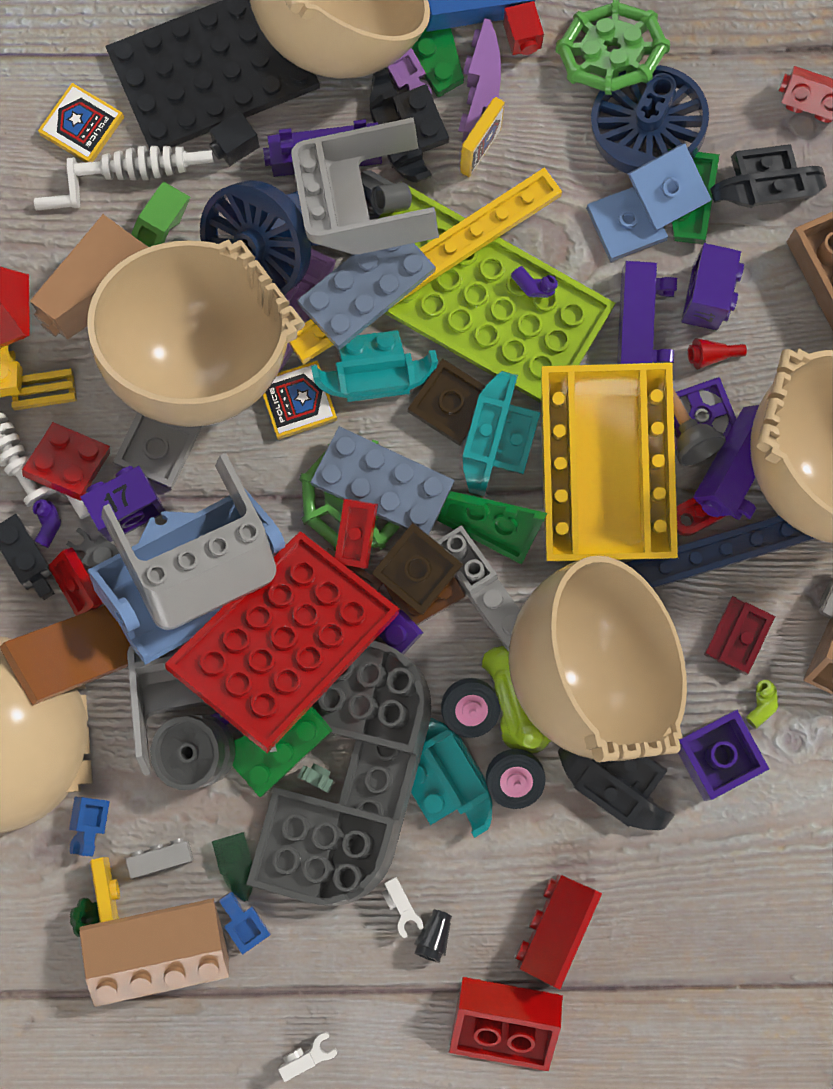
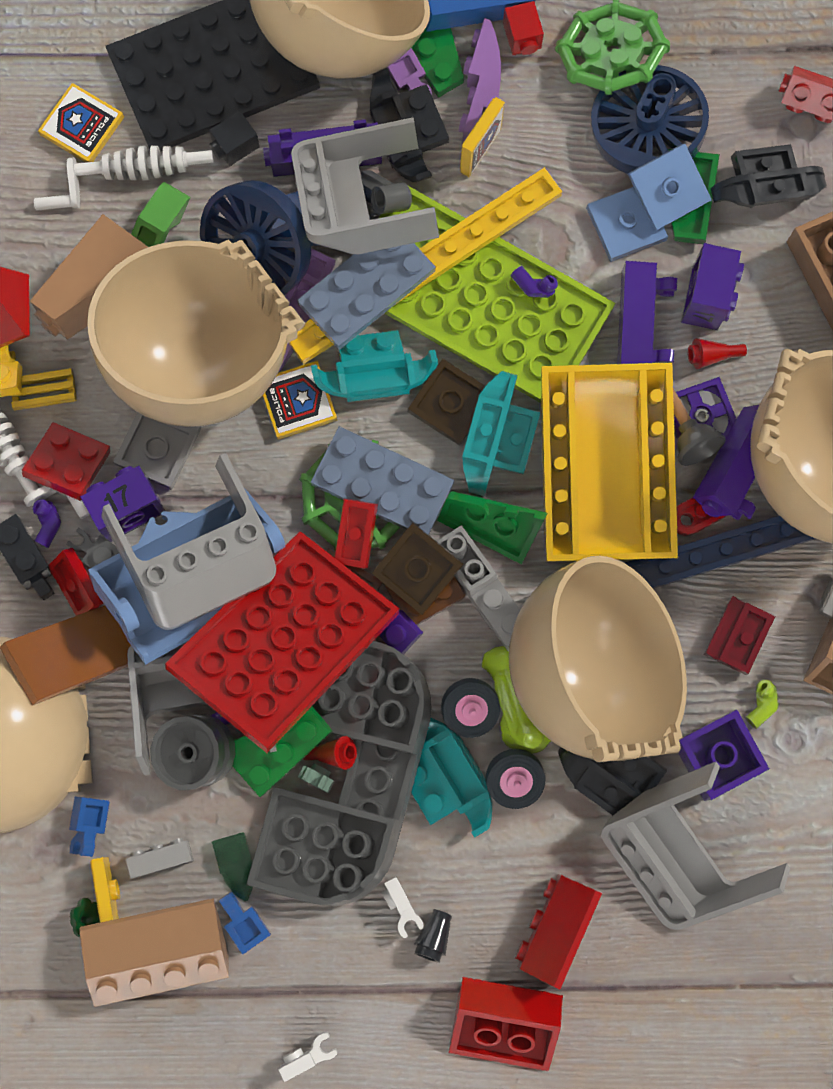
none -> red cone [303,736,357,770]
none -> light grey windscreen [602,762,790,930]

